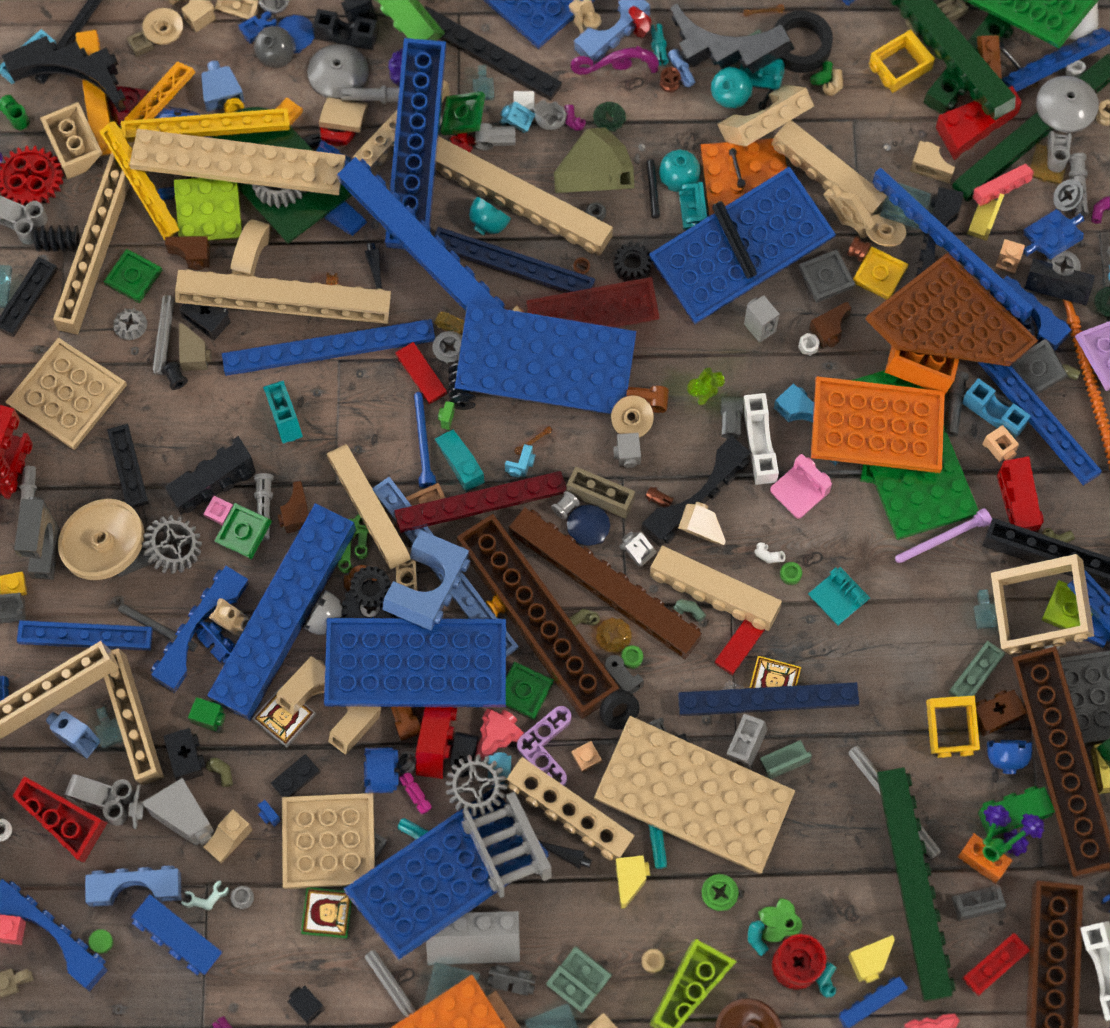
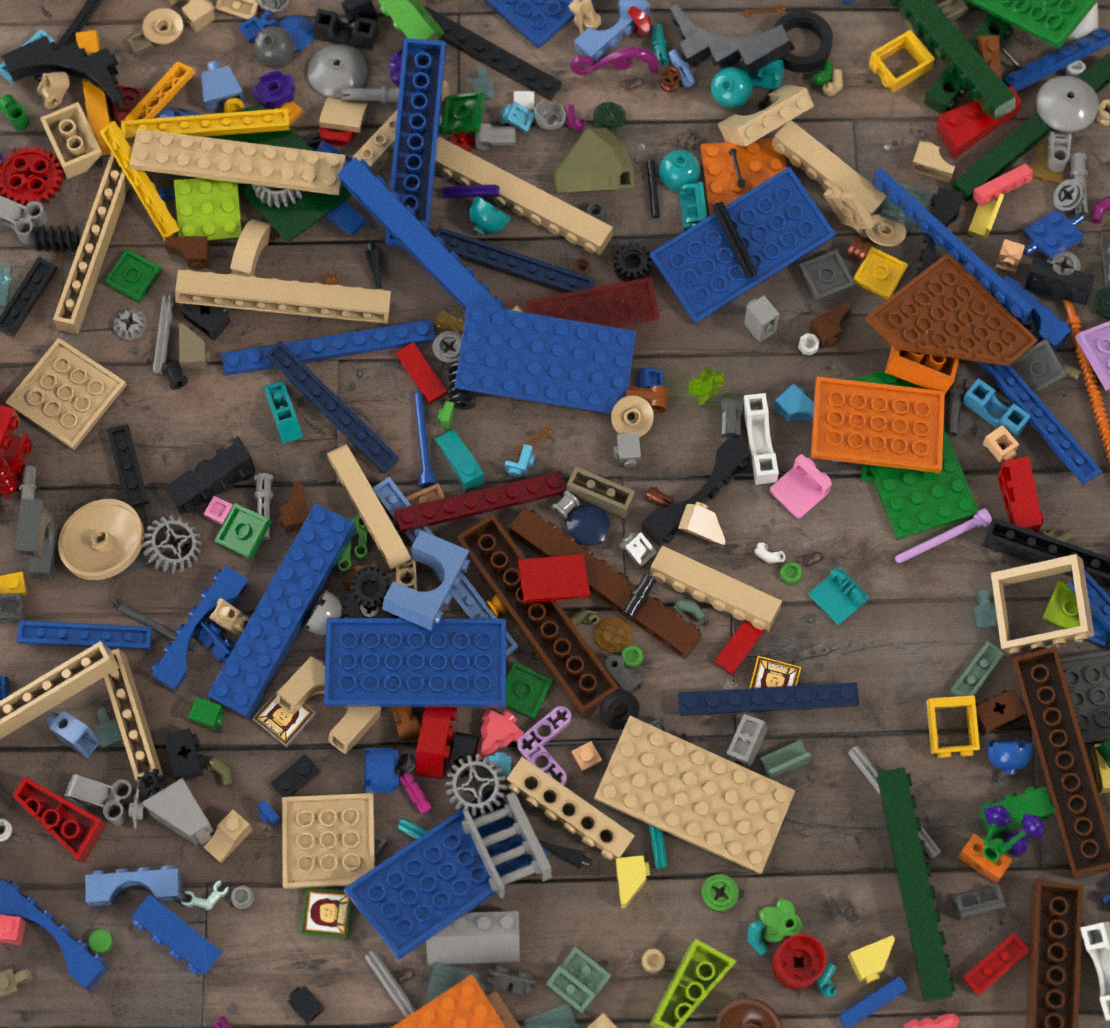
none -> tan piece [37,71,69,109]
none -> black gear [137,769,166,796]
none -> dark purple plate [253,71,295,109]
none -> dark blue plate [265,341,400,474]
none -> dark purple axle [443,184,500,199]
none -> red tile [517,554,590,603]
none -> black pin [622,574,657,619]
none -> blue slope [637,367,664,389]

